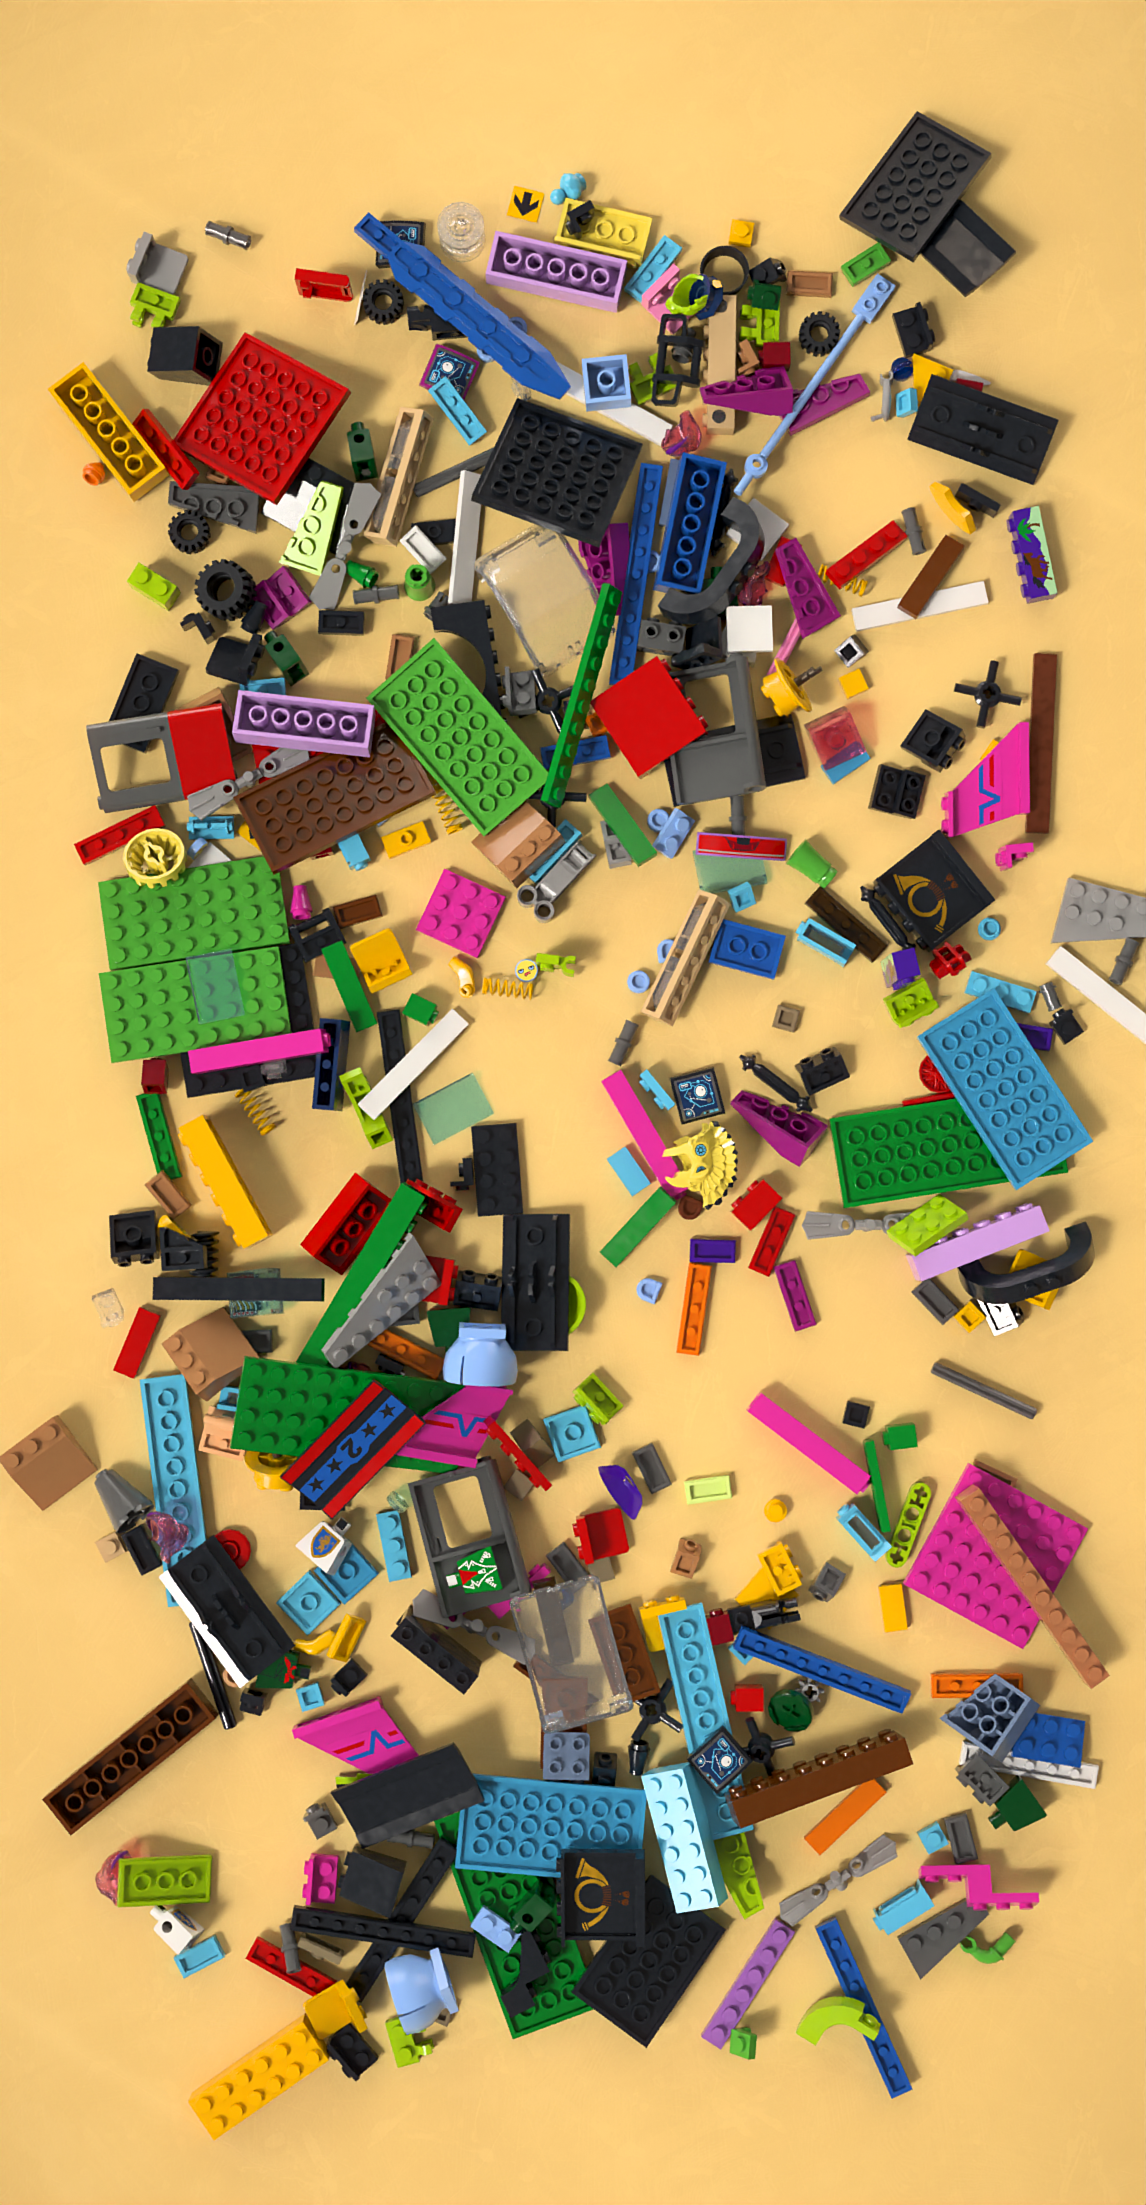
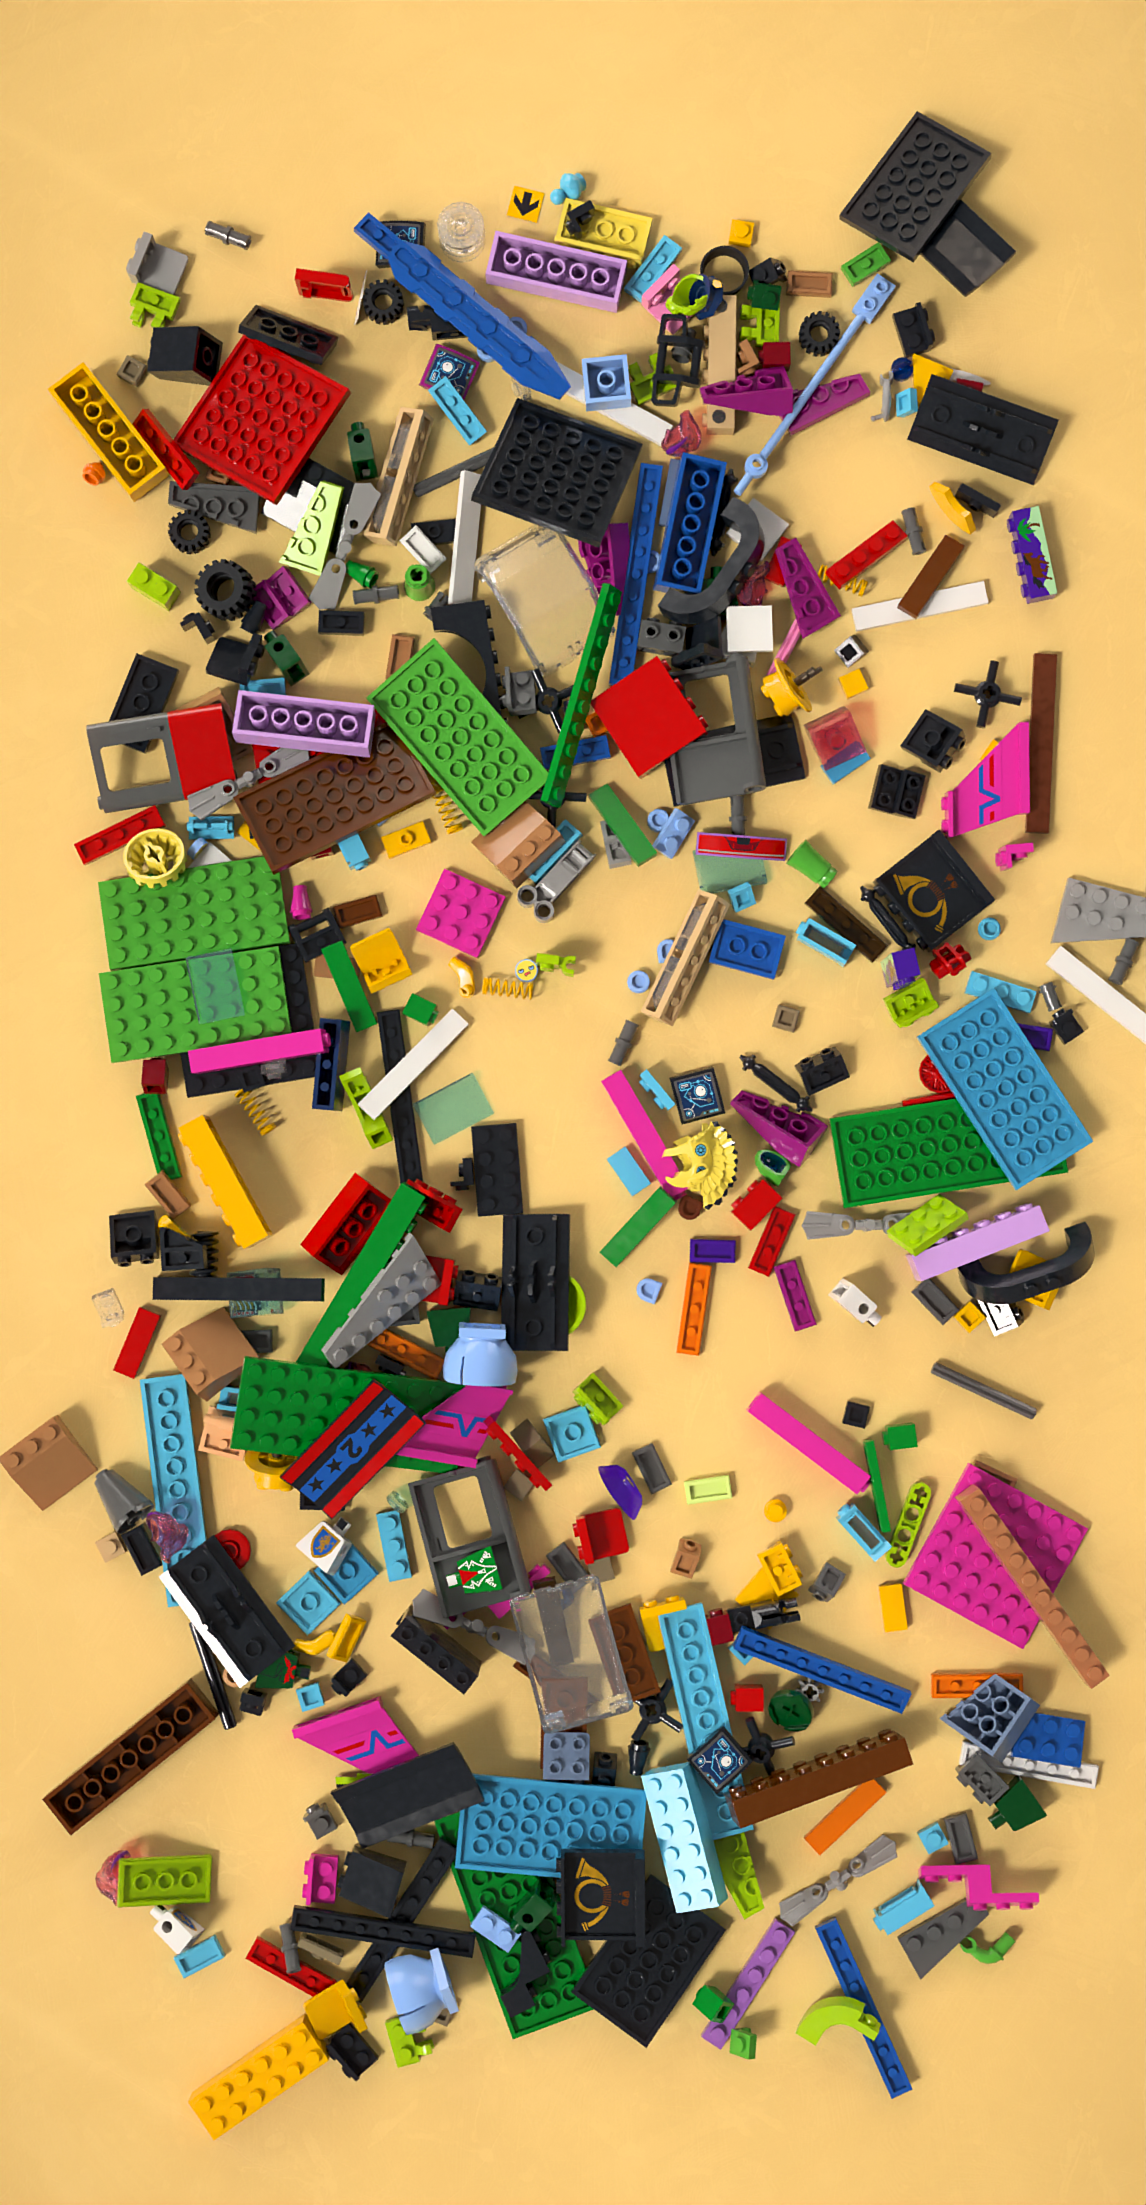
none -> dark tan tile [117,355,148,387]
none -> black plate [238,305,338,365]
none -> green brick [692,1984,734,2023]
none -> rock [755,1149,792,1187]
none -> white torso [828,1278,882,1327]

